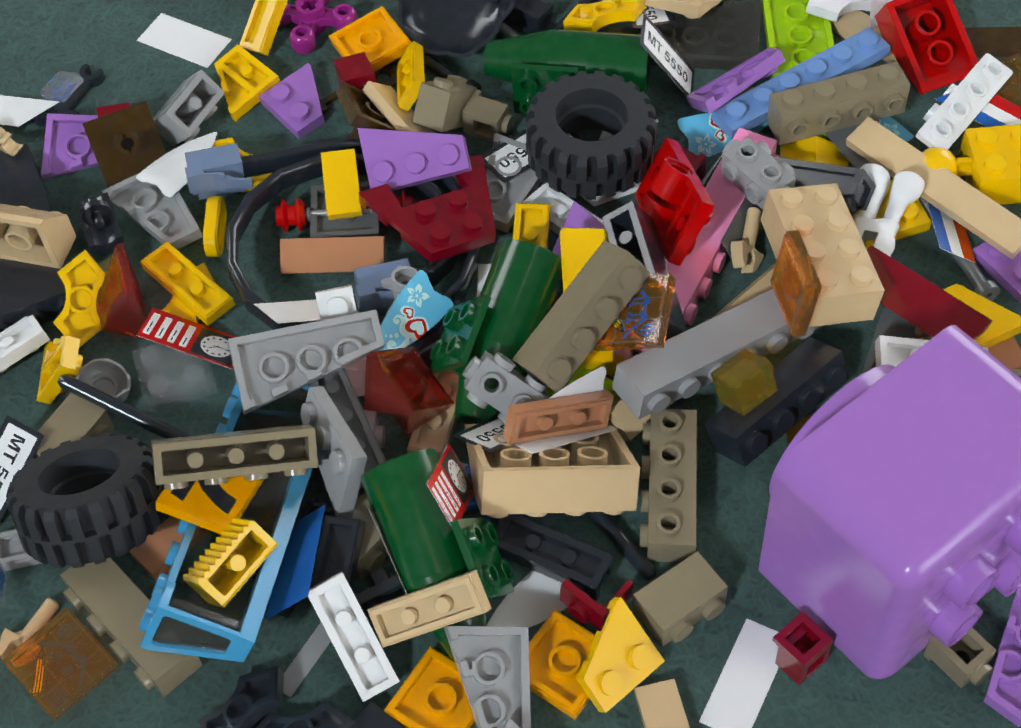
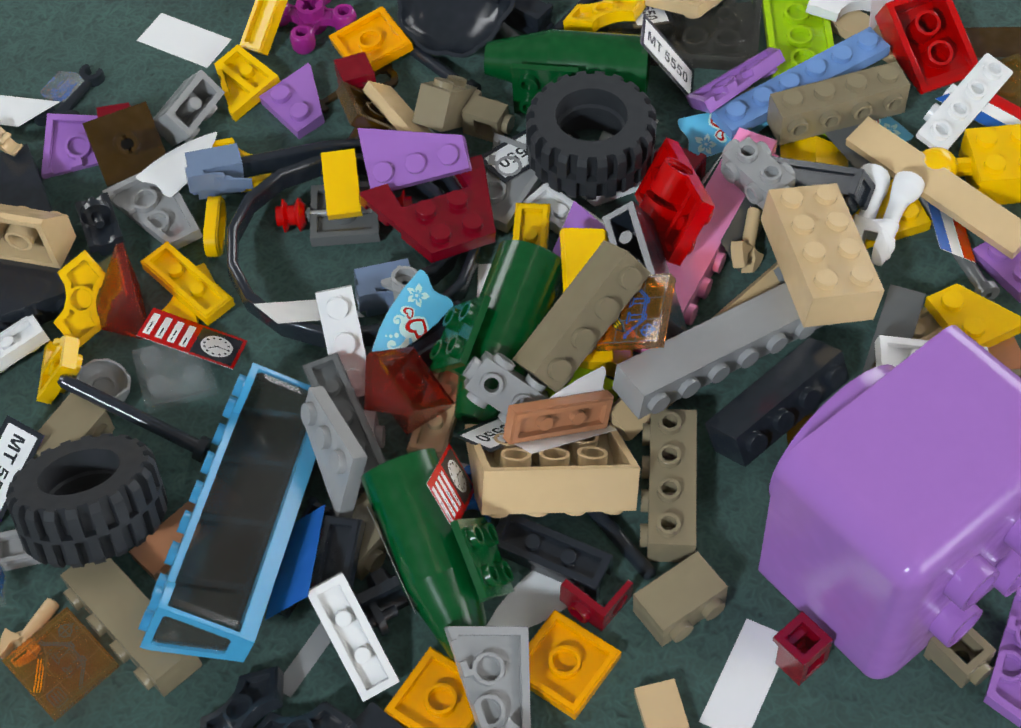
dark tan brick [151,424,318,490] -> none
light orange tile [155,476,264,534] -> none
yellow brick [183,518,278,608] -> none
light grey wing [228,310,385,415] -> none
nougat tile [280,236,386,274] -> none
tan tile [367,570,492,648] -> none
yellow tile [397,41,425,112] -> none
yellow wing [576,597,665,713] -> none
clear yellow brick [710,348,778,416] -> none
clear orange tile [770,230,822,337] -> none
dark red brick [867,244,993,340] -> none

